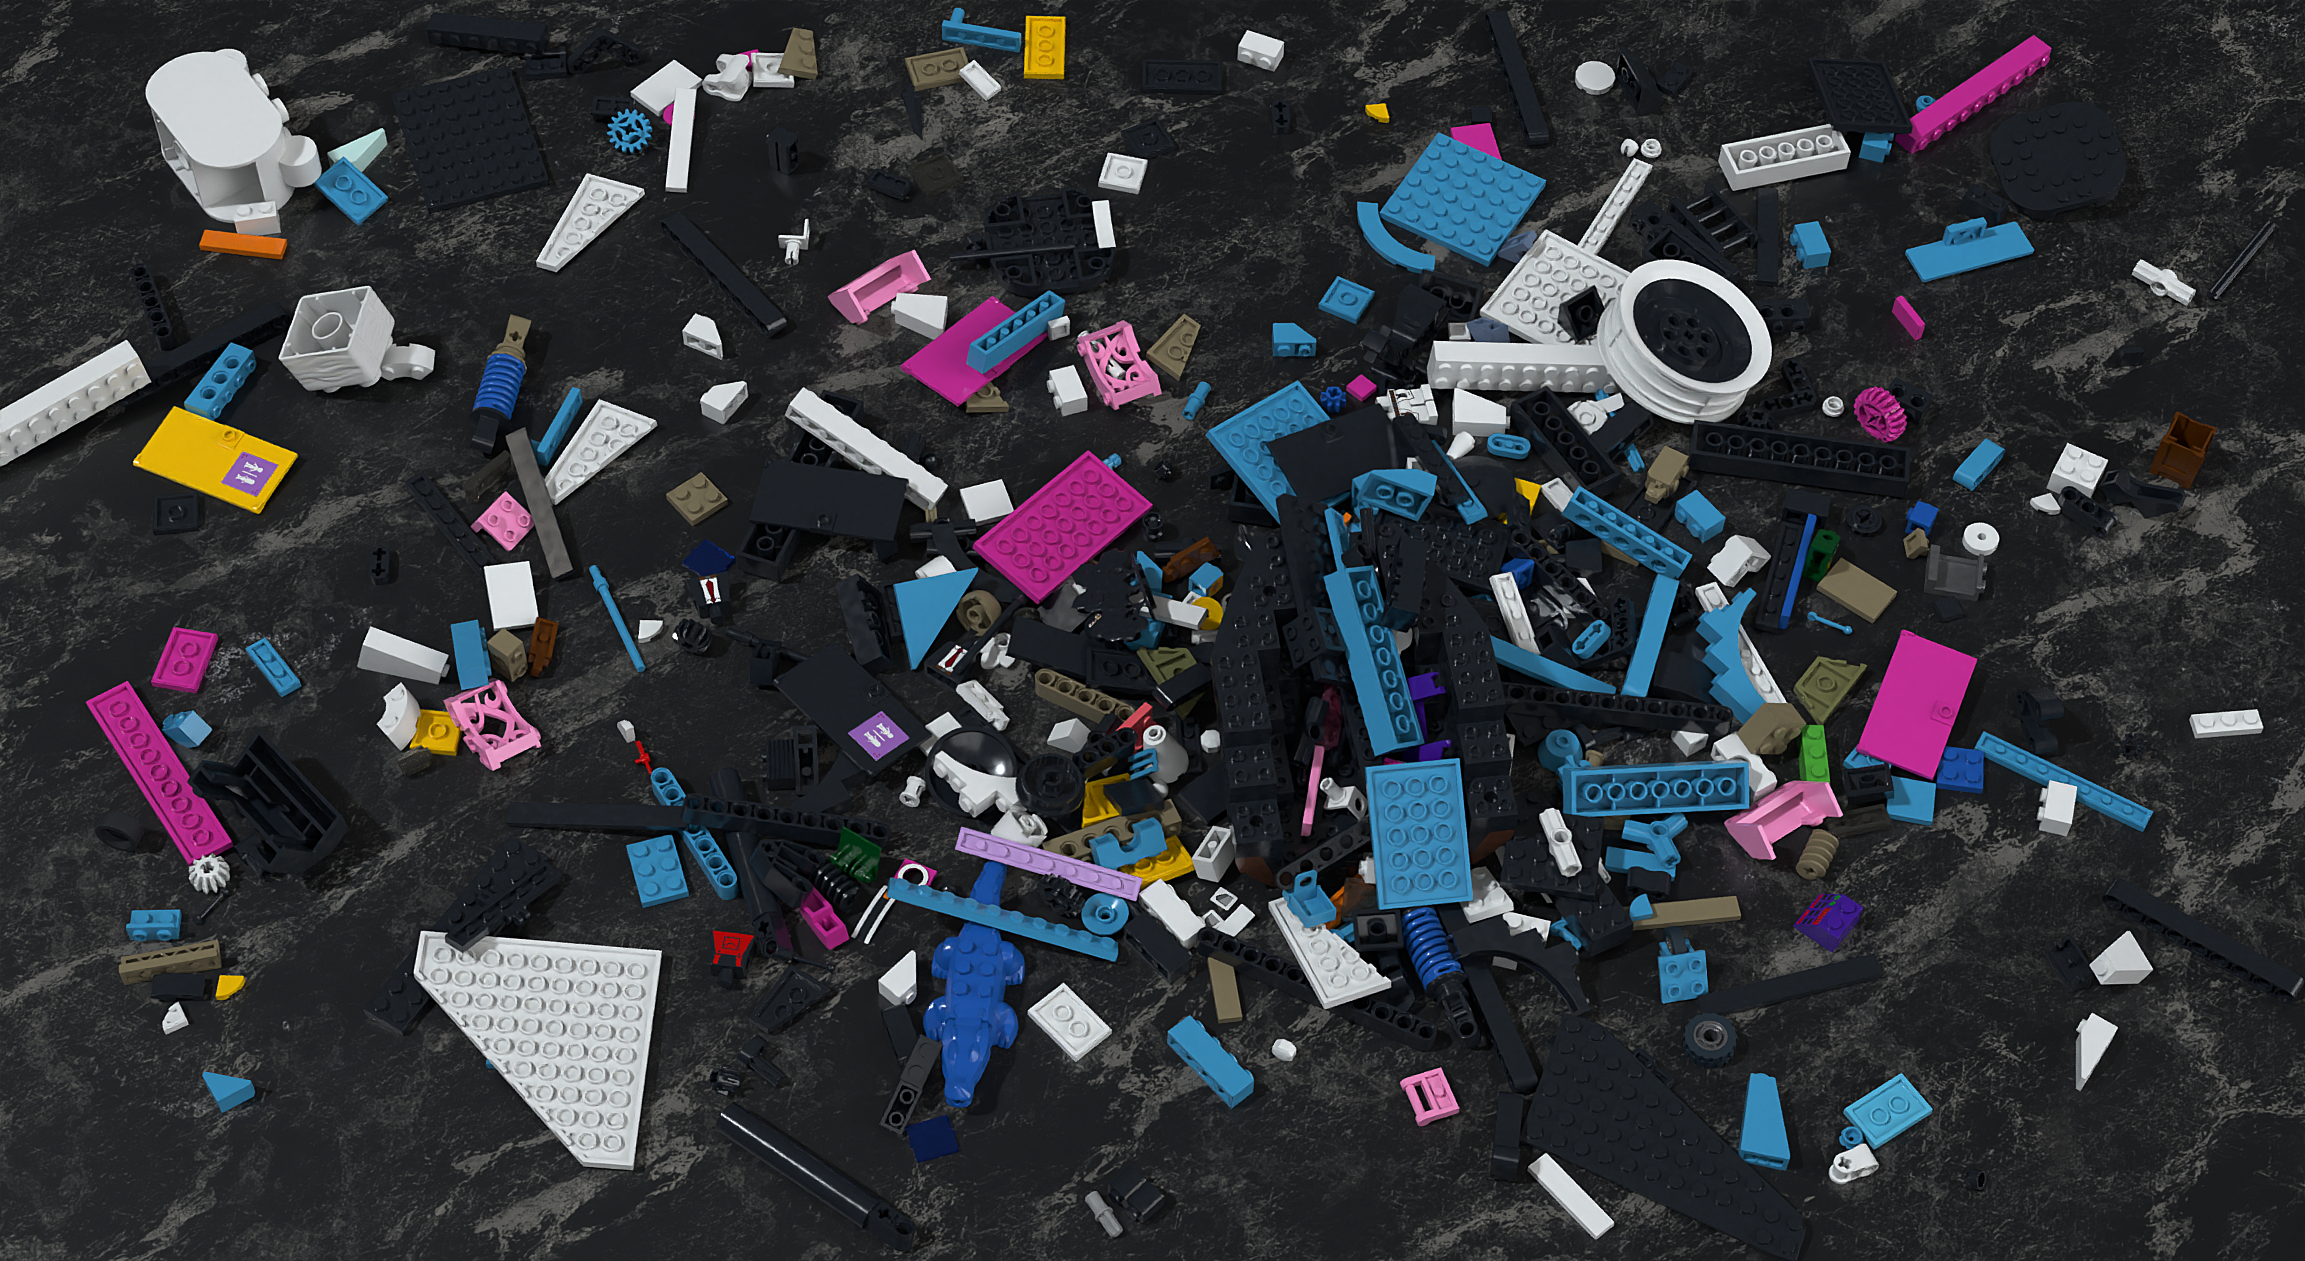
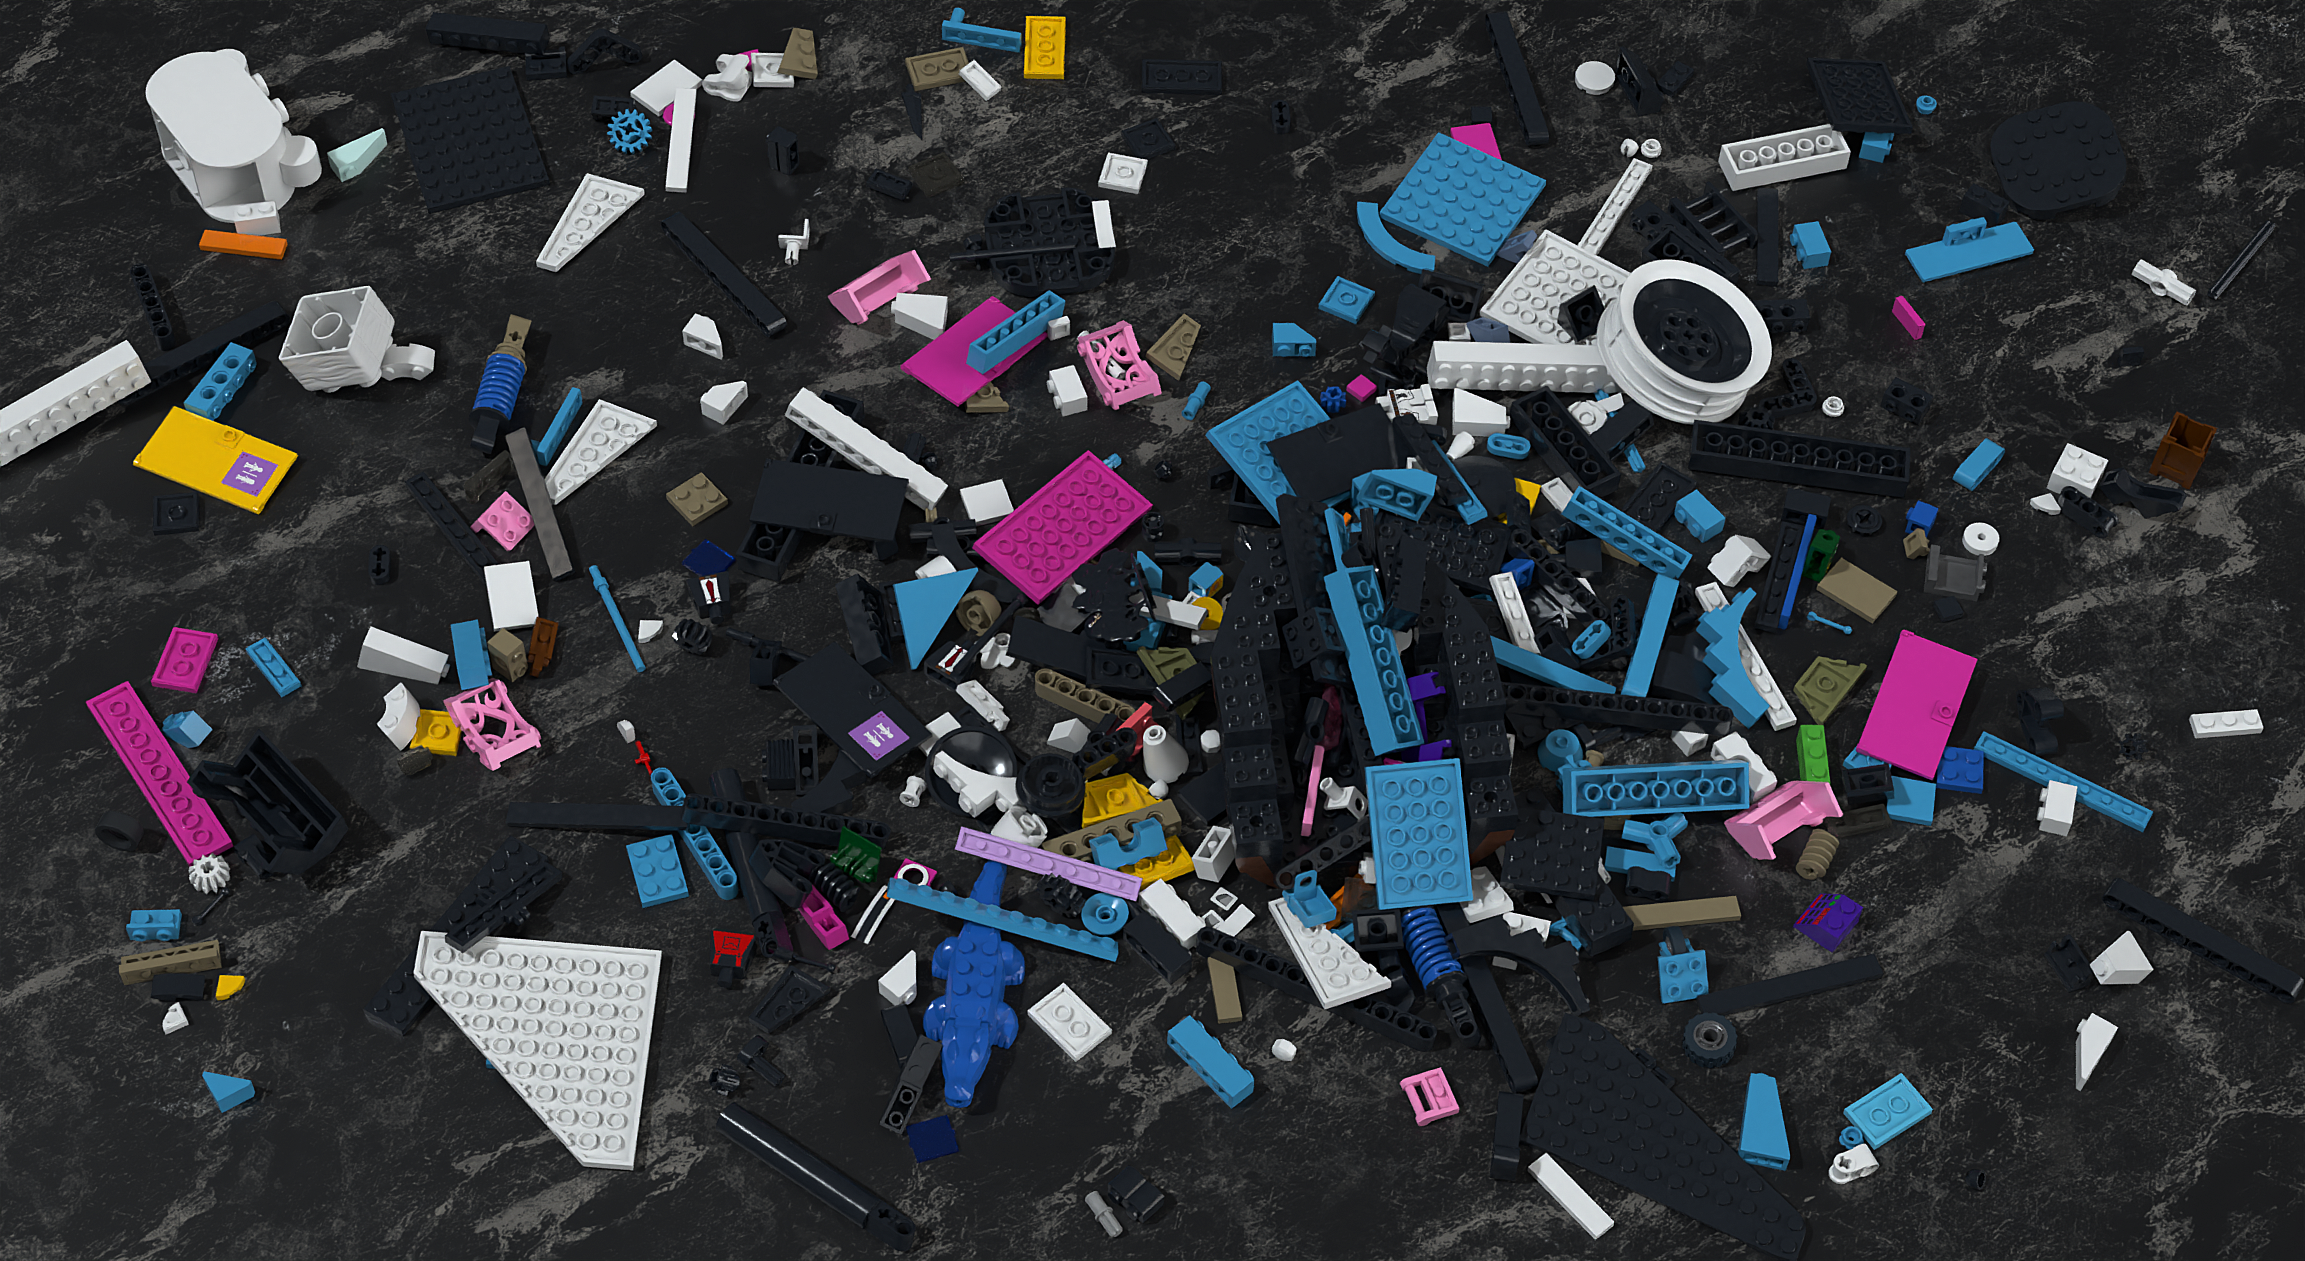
dark azure tile [313,156,388,226] -> none
black tile [1103,777,1165,817] -> none
dark azure tile [1128,748,1159,780] -> none
reddish brown hinge [1161,537,1220,583] -> none
white brick [1237,30,1284,72] -> none
yellow tile [1365,103,1389,123] -> none
white piece [1539,808,1582,877] -> none
dark azure tile [1629,894,1653,921] -> none
dark tan hinge [1645,446,1689,504] -> none
dark tan brick [1736,703,1806,754] -> none
dark pink gear [1854,386,1907,443] -> none
dark pink brick [1895,35,2052,154] -> none

